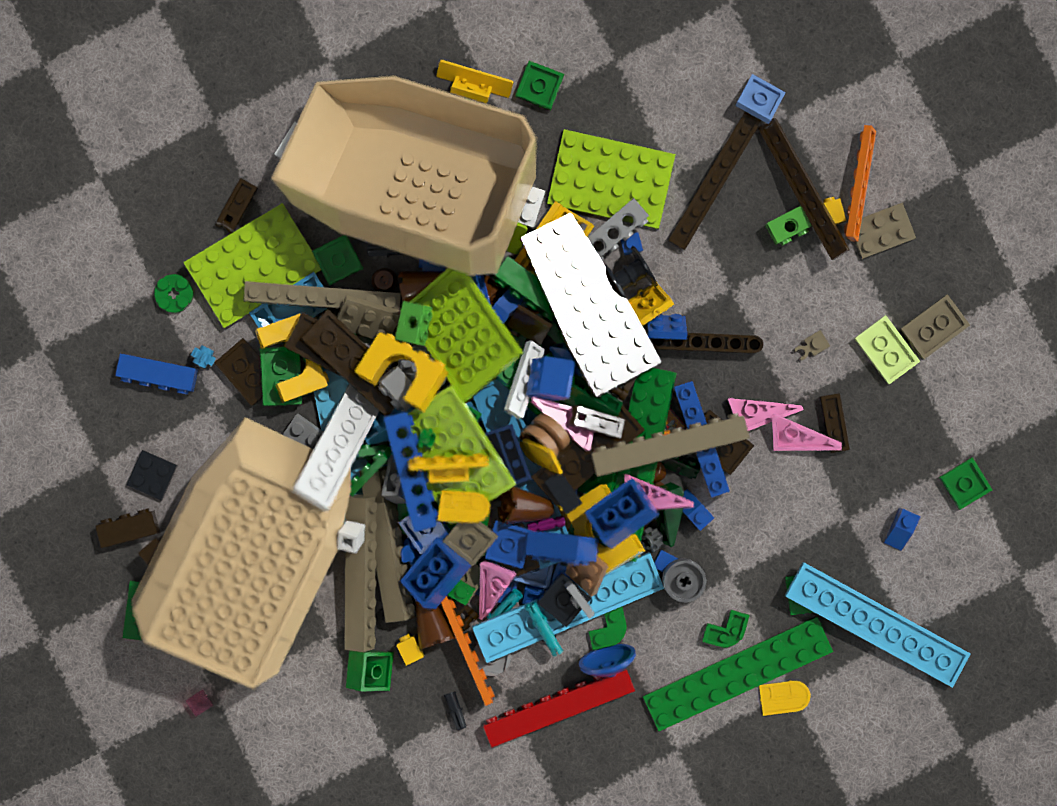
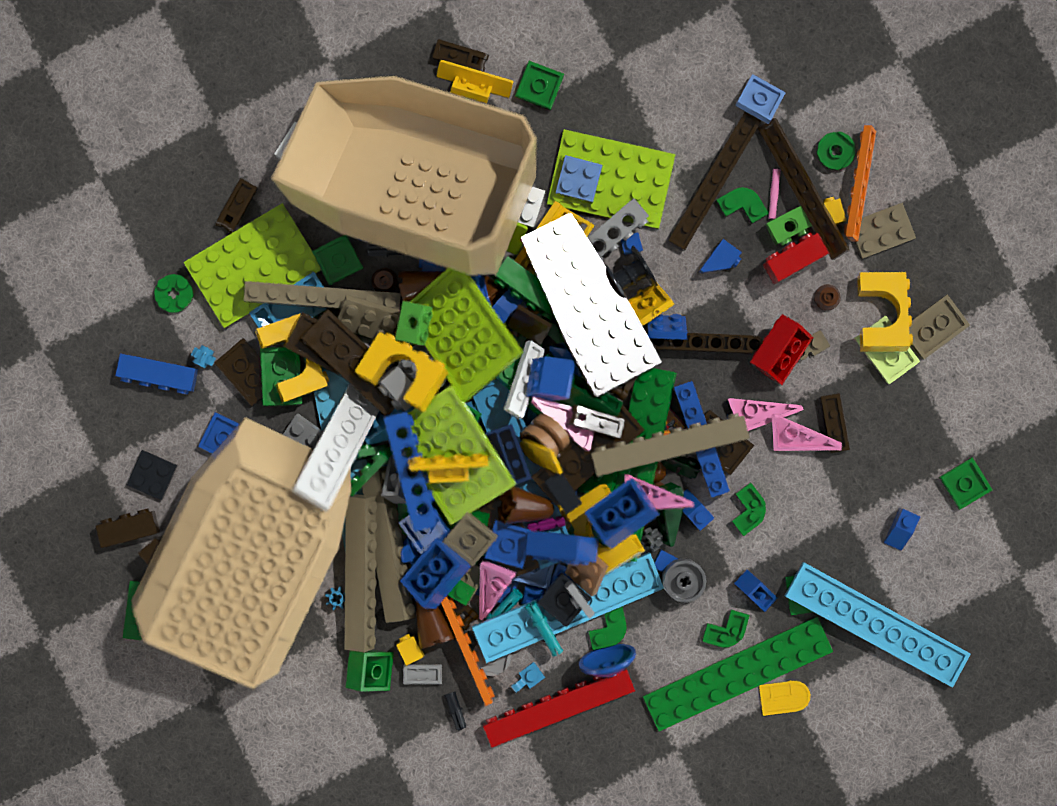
clear pink plate [186,689,213,716] -> none
white brick [337,521,365,553] -> none
green plate [418,428,436,448] -> none
yellow window [438,490,490,524] -> none
none -> blue plate [198,412,239,454]
none -> dark azure gear [325,586,345,610]
none -> light grey plate [403,664,442,684]
none -> dark brown plate [432,39,489,72]
none -> dark azure plate [511,662,545,692]
none -> medium blue plate [556,155,602,203]
none -> blue slope [699,239,742,273]
none -> green plate [716,188,769,223]
none -> green plate [732,482,766,536]
none -> blue slope [734,570,778,612]
none -> red brick [750,314,814,385]
none -> red brick [763,233,829,284]
none -> bright pink piece [768,169,781,219]
none -> reddish brown cone [814,284,841,310]
none -> green plate [816,132,855,171]
none -> yellow arch [857,272,913,352]

